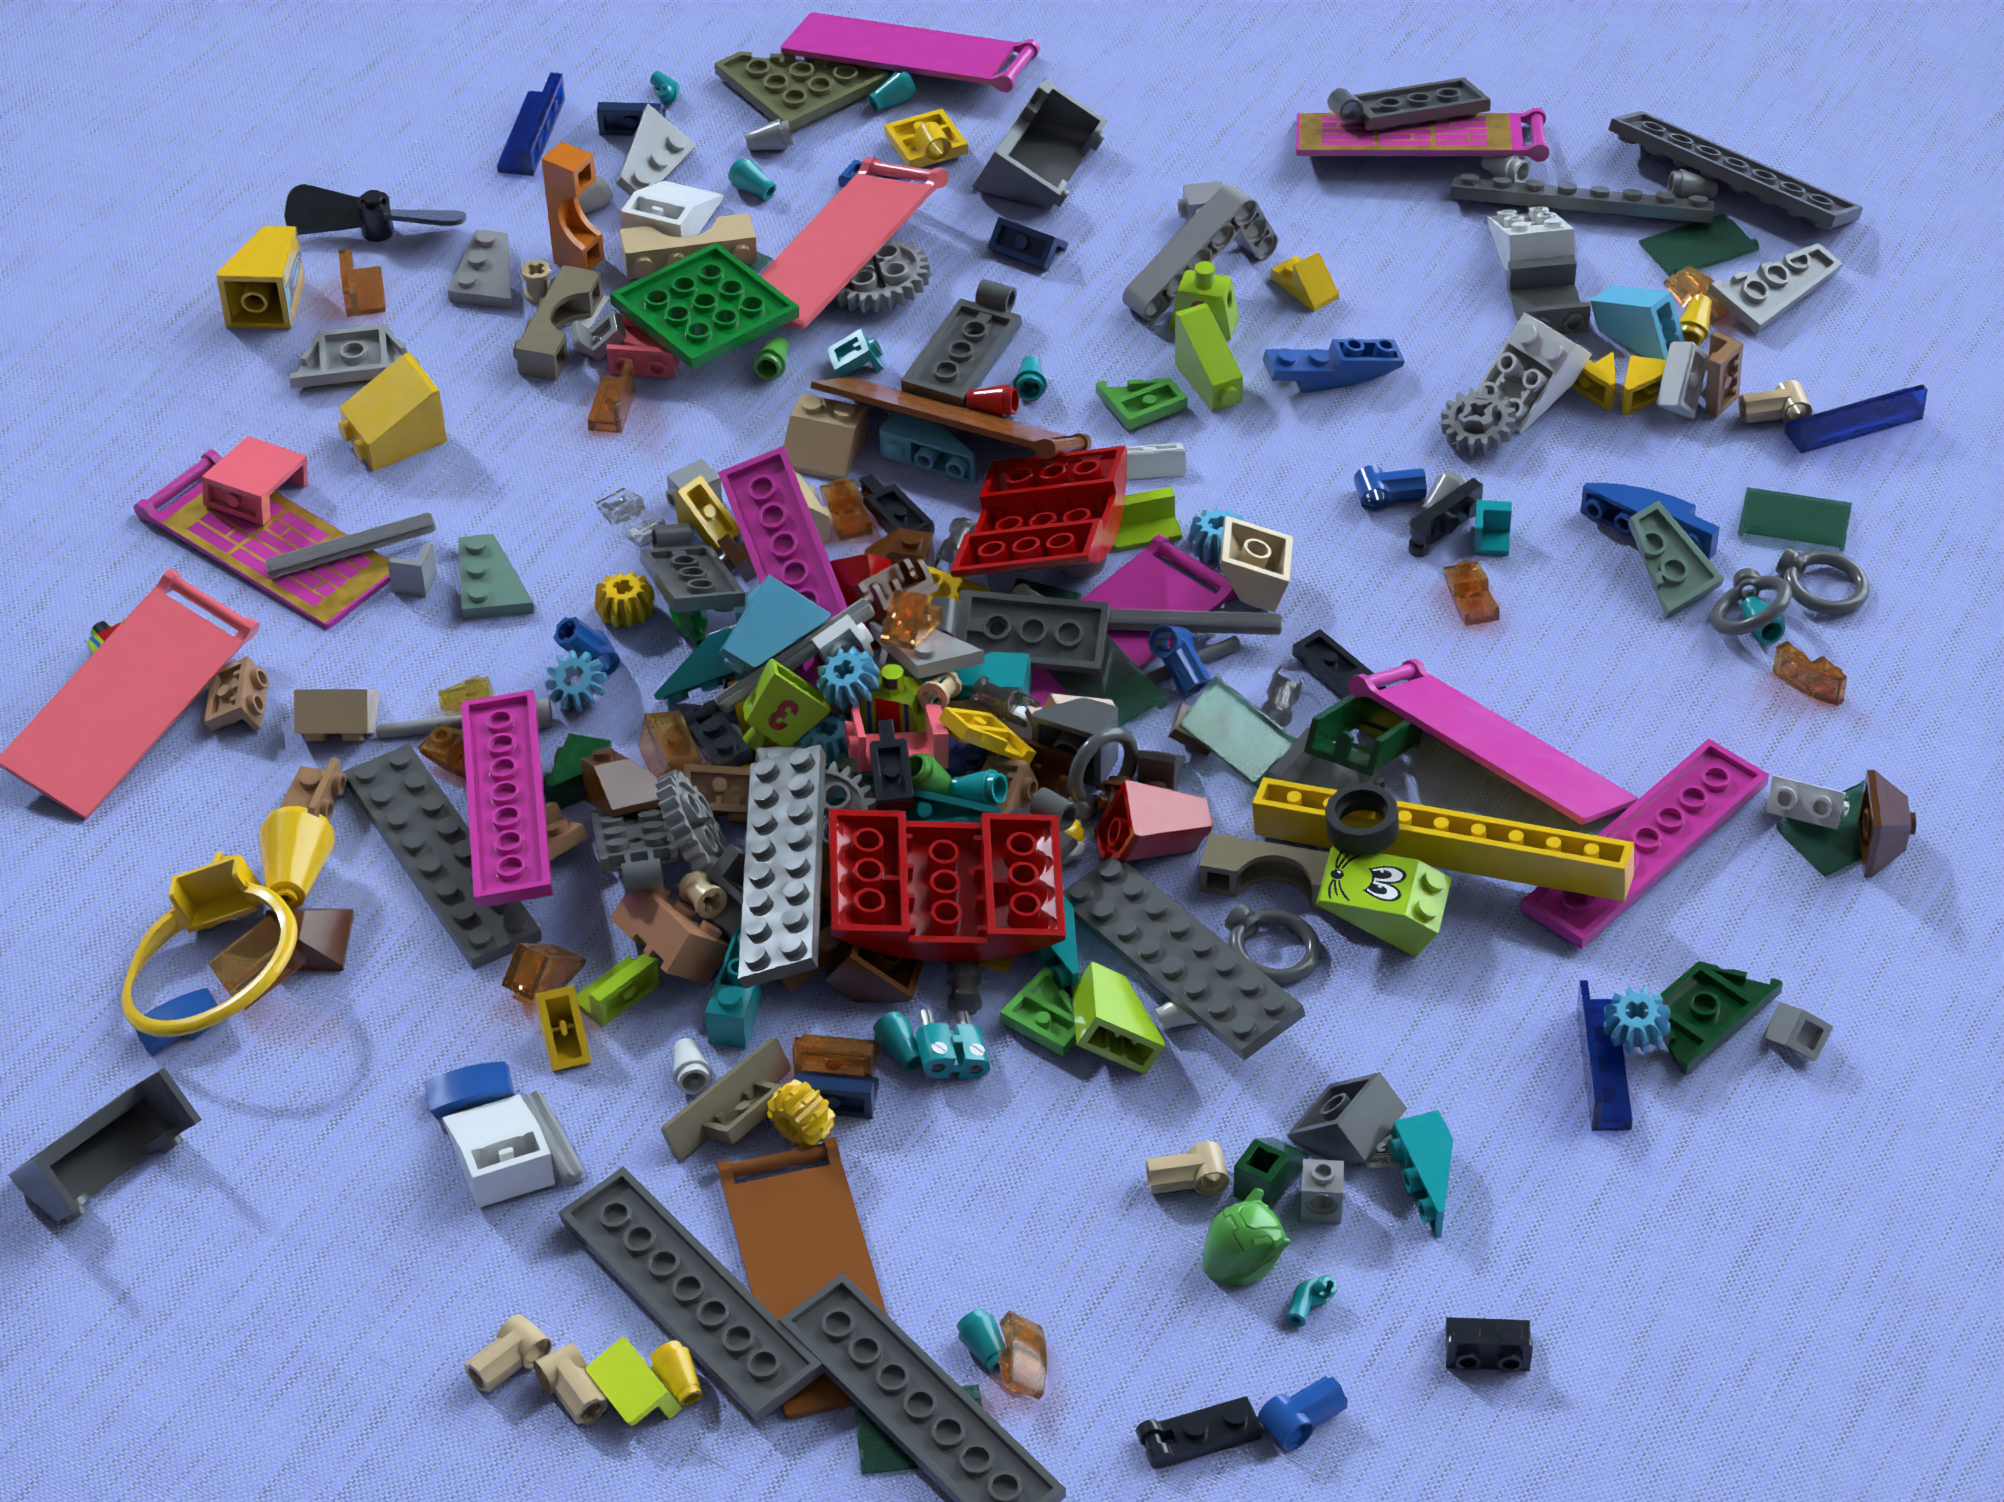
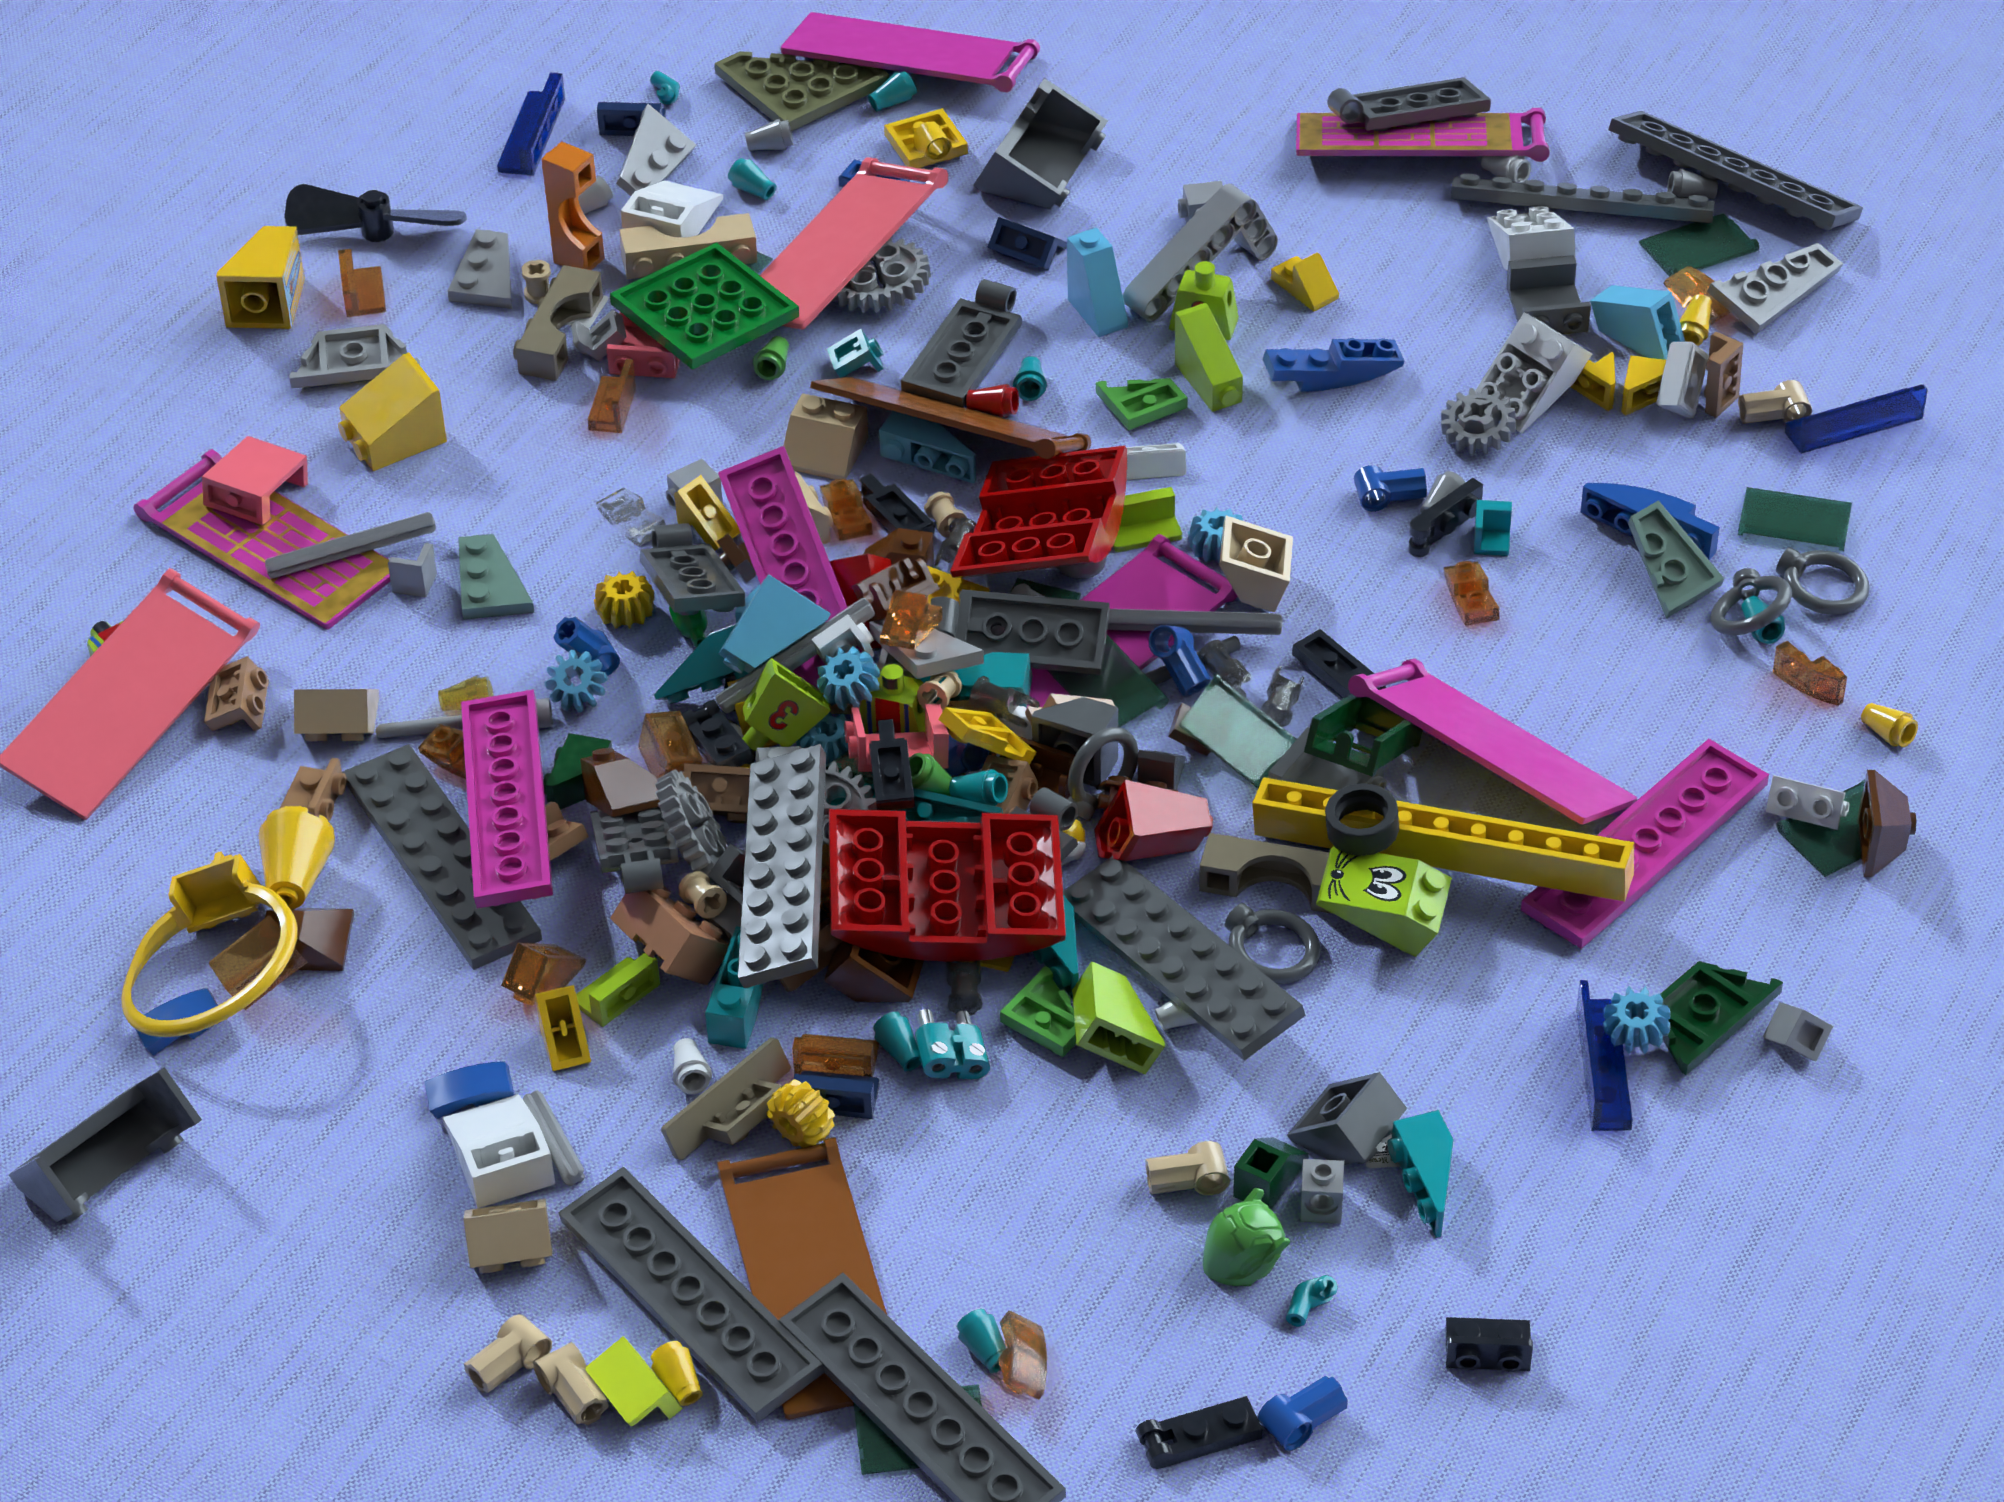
none -> tan slope [463,1198,553,1273]
none -> tan bush [924,492,967,537]
none -> medium azure slope [1067,227,1128,337]
none -> clear smoke piece [1198,640,1251,702]
none -> yellow cone [1861,703,1918,747]

